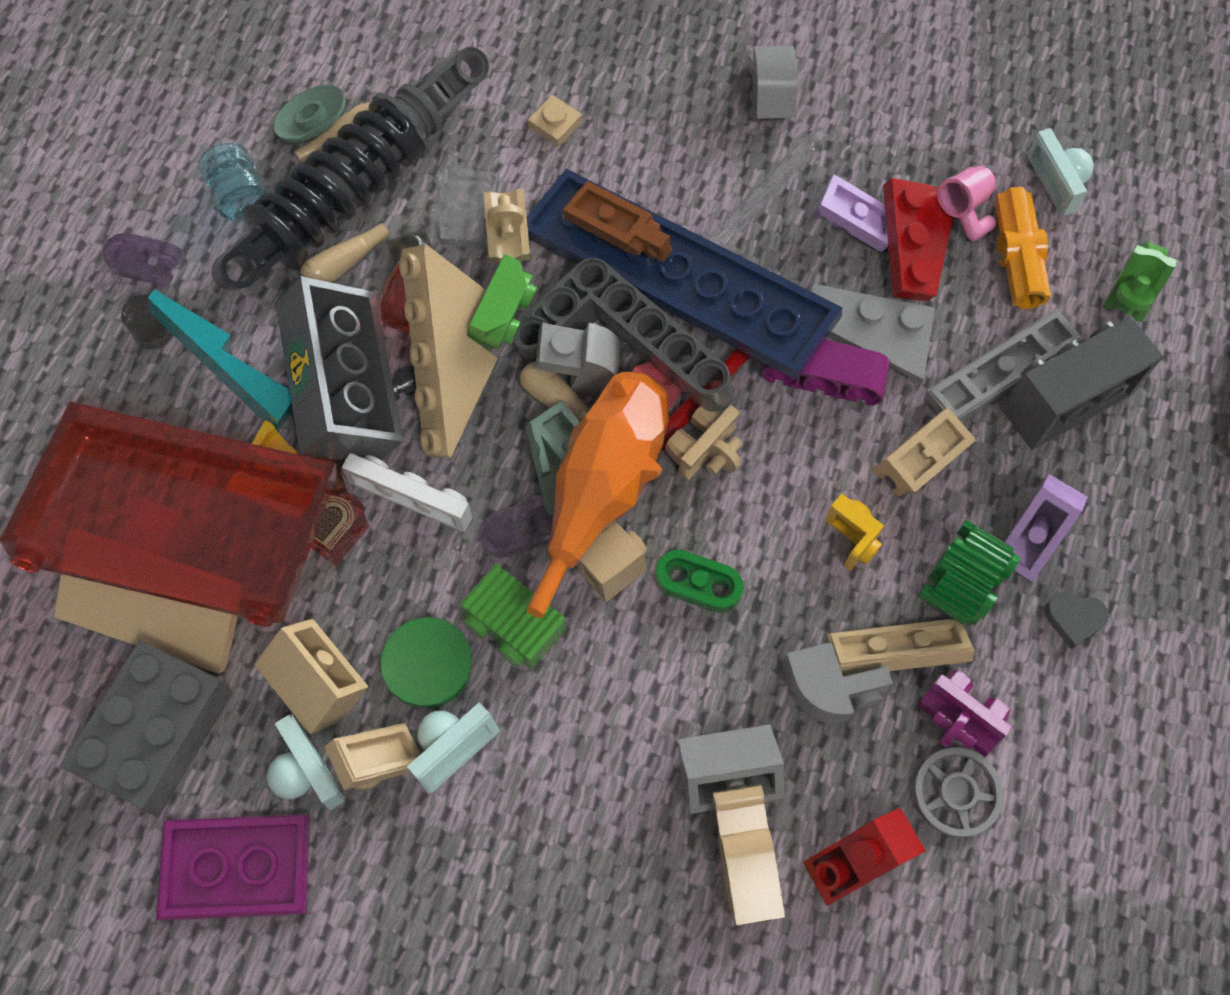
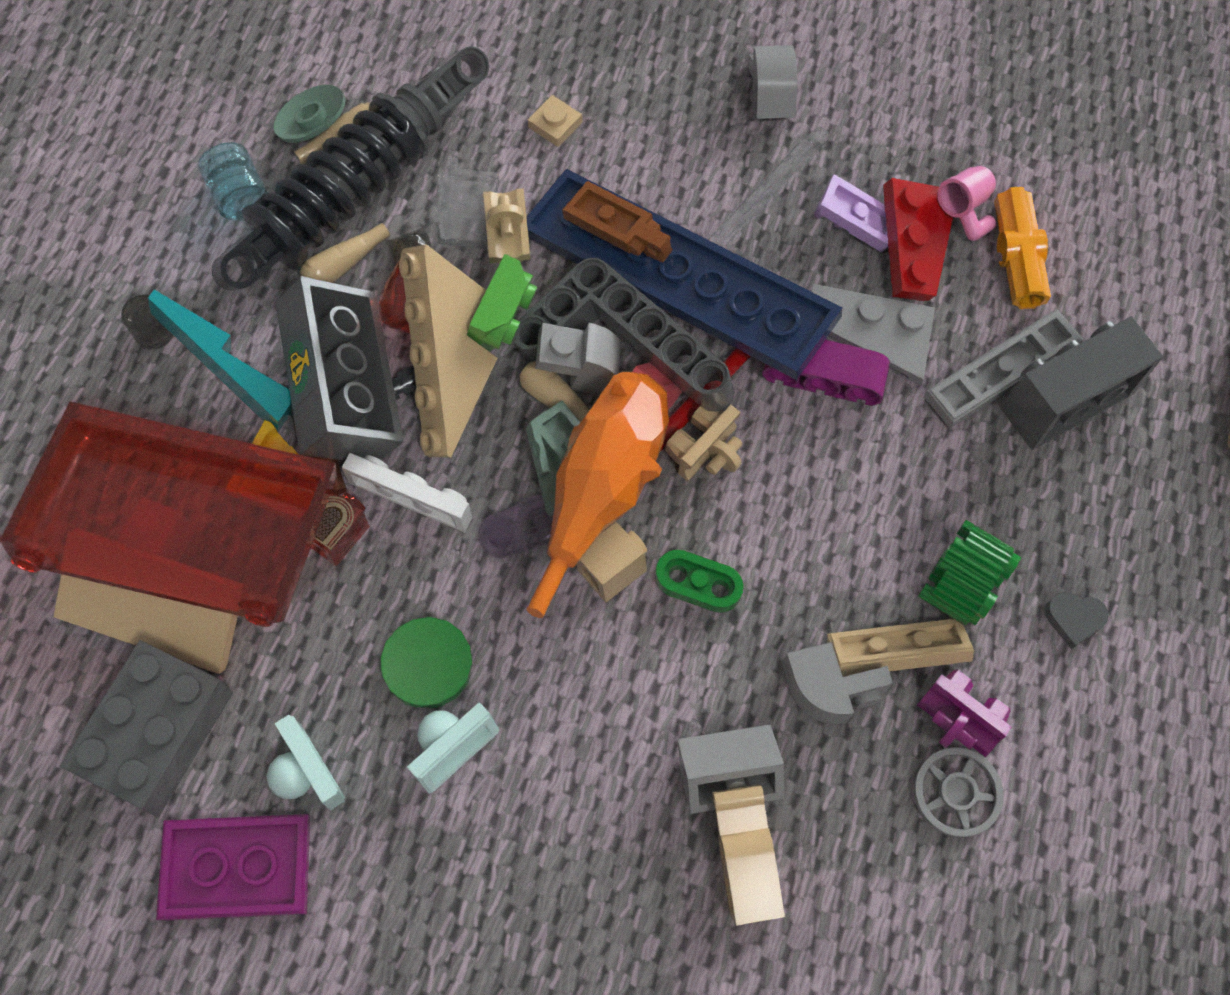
clear purple plate [102,233,184,290] -> none
tan brick [254,619,368,734] -> none
tan tile [325,723,420,790] -> none
bright green brick [460,564,566,670] -> none
red slope [803,807,926,906] -> none
yellow bracket [825,493,884,571] -> none
tan hinge [871,407,976,496] -> none
lavender slope [1004,474,1087,582] -> none
light aqua tile [1027,128,1094,216] -> none
bright green hips [1103,241,1177,322] -> none

